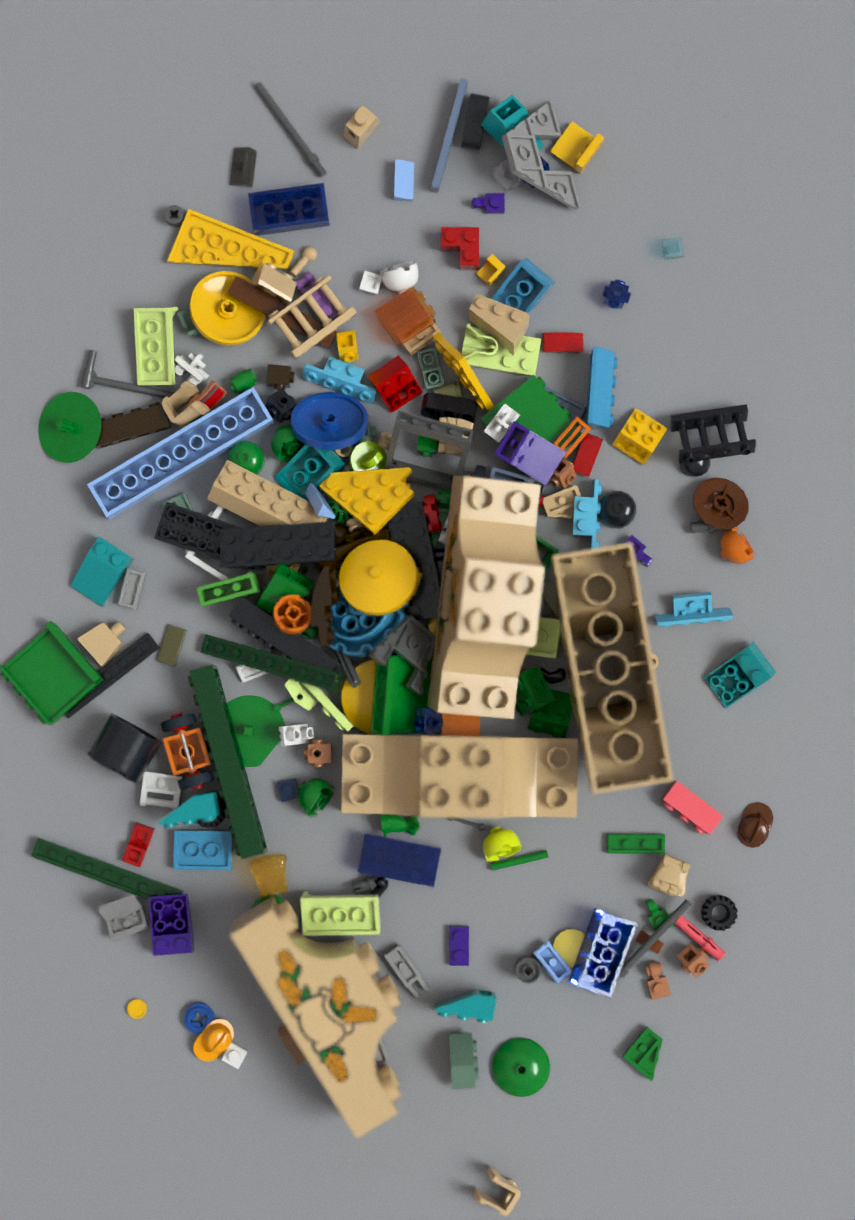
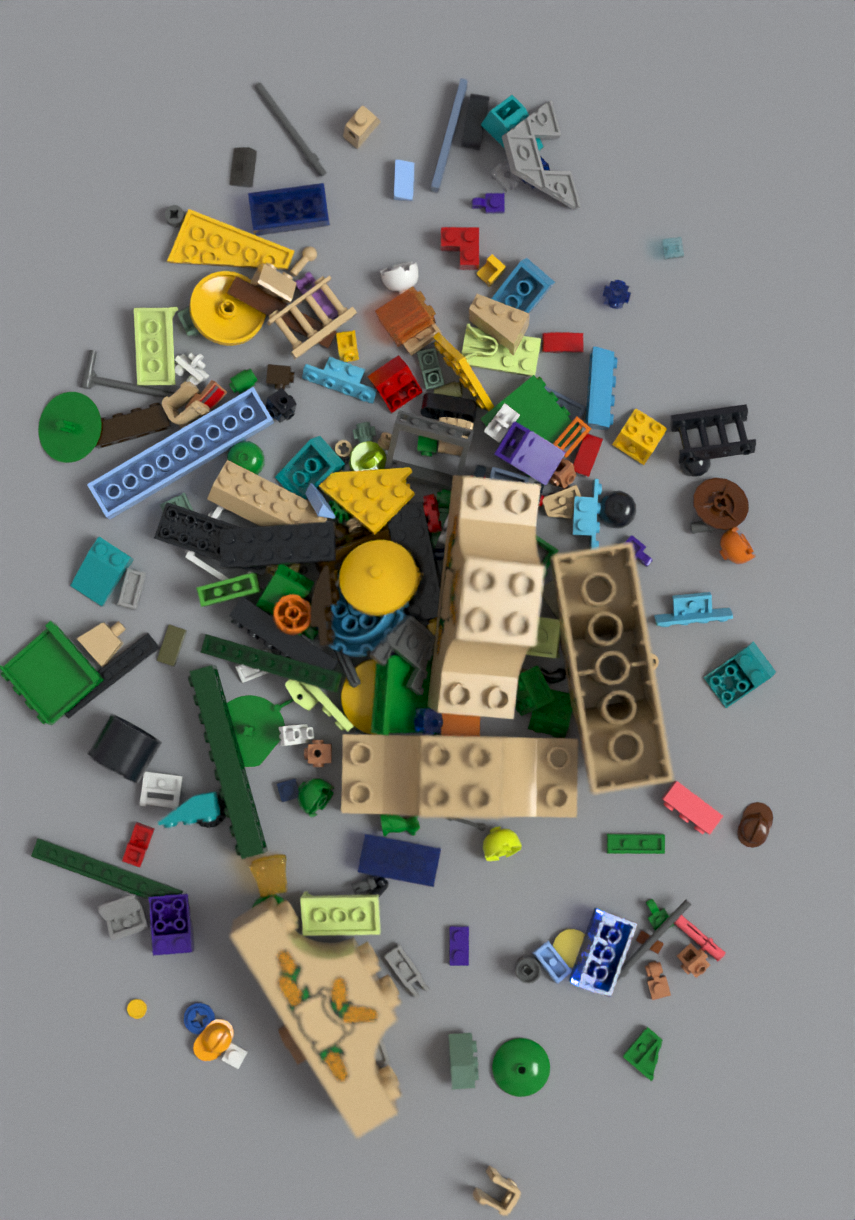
brick [161,713,213,790] -> none
dark azure plate [173,830,233,870] -> none
green cylinder [271,425,305,462] -> none
blue dish [291,392,368,450] -> none
white plate [359,271,382,296] -> none
teal slope [434,989,497,1023] -> none
green bar [491,850,548,871] -> none
yellow bracket [551,122,604,174] -> none
tan piece [647,854,690,897] -> none
black tyre [701,895,738,931] -> none

